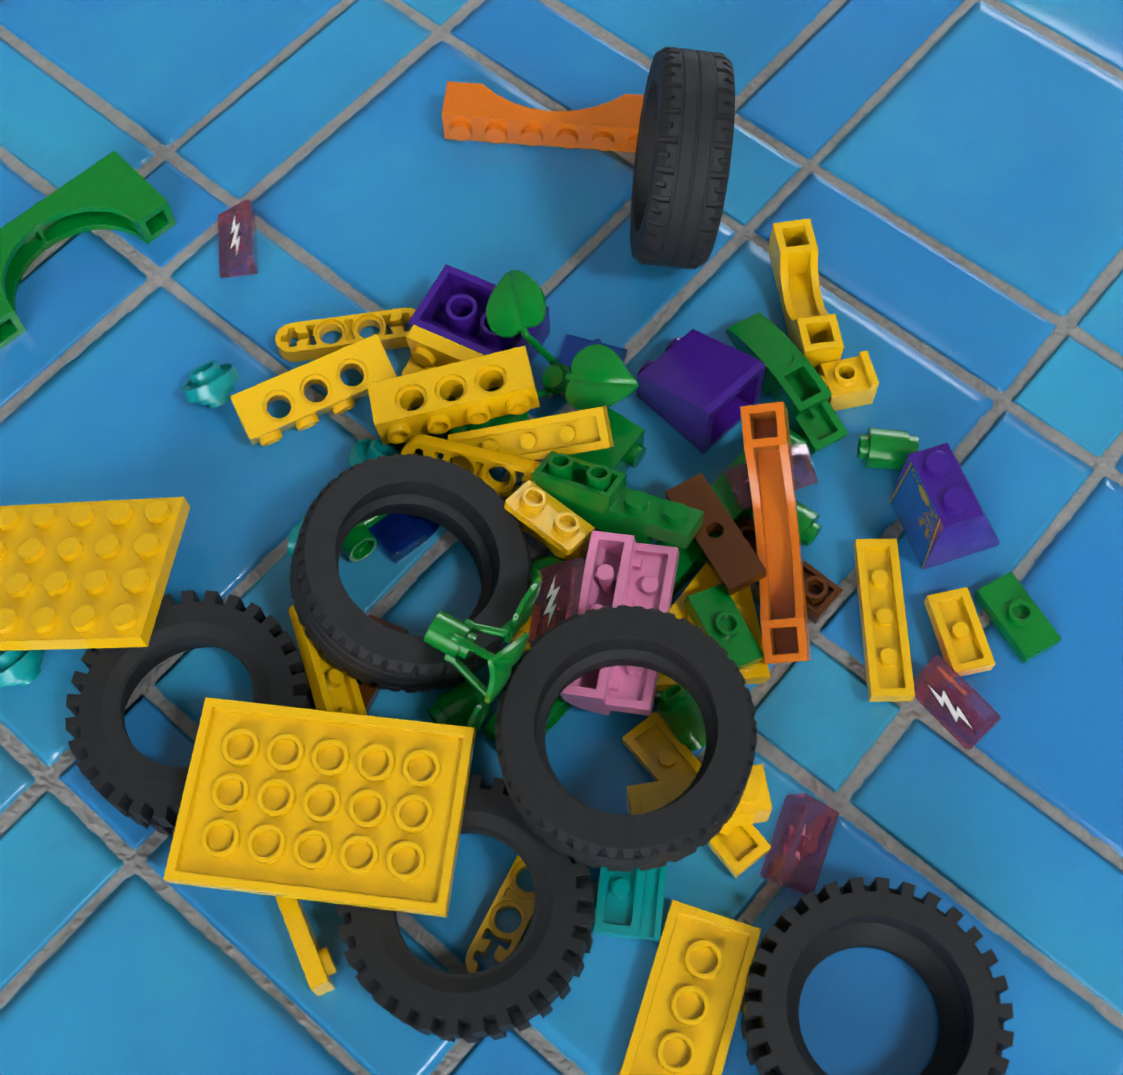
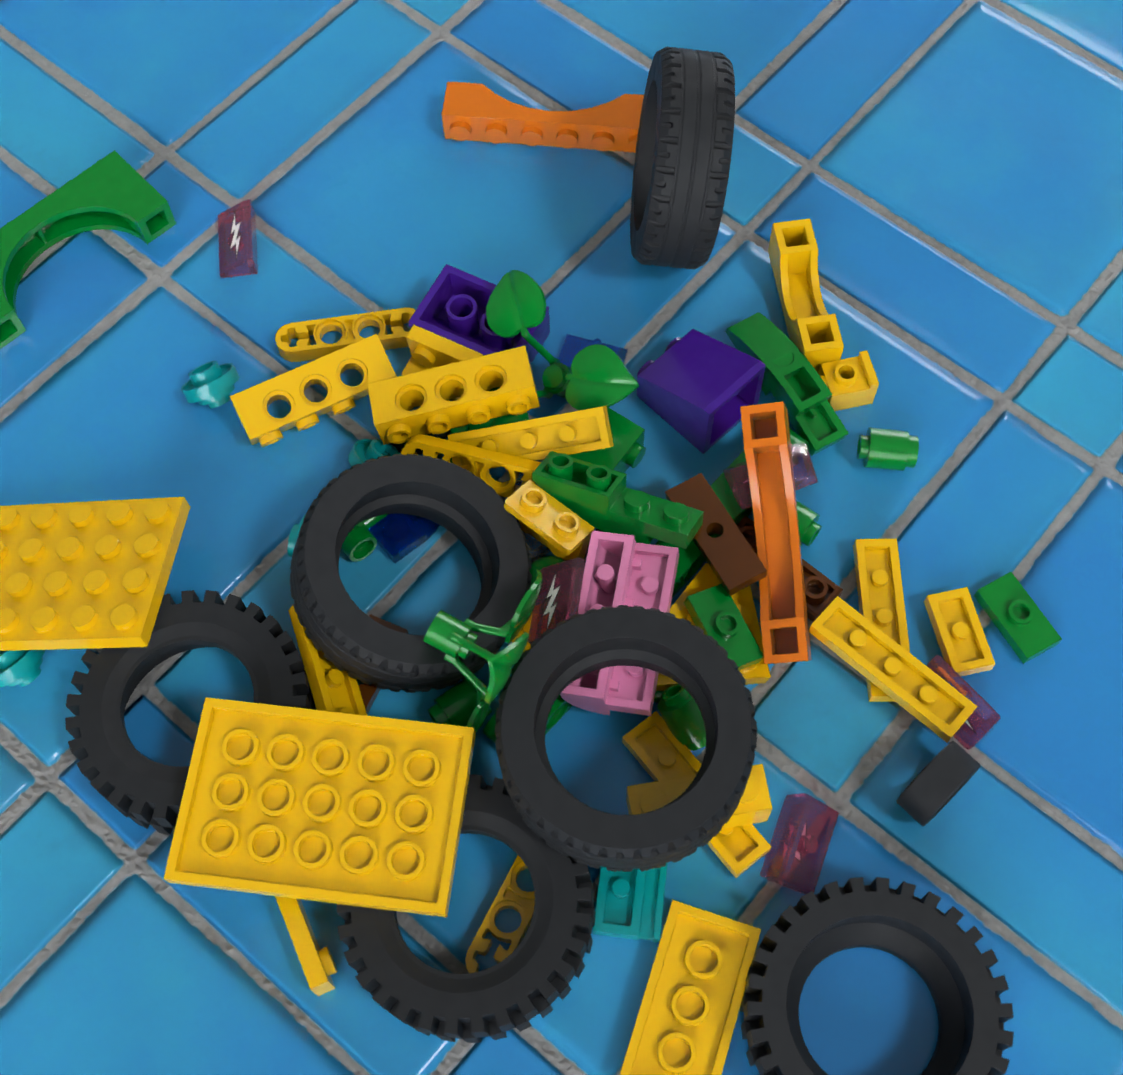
dark purple slope [890,443,1000,570] -> none
none -> yellow plate [808,596,978,743]
none -> black tyre [896,741,981,826]

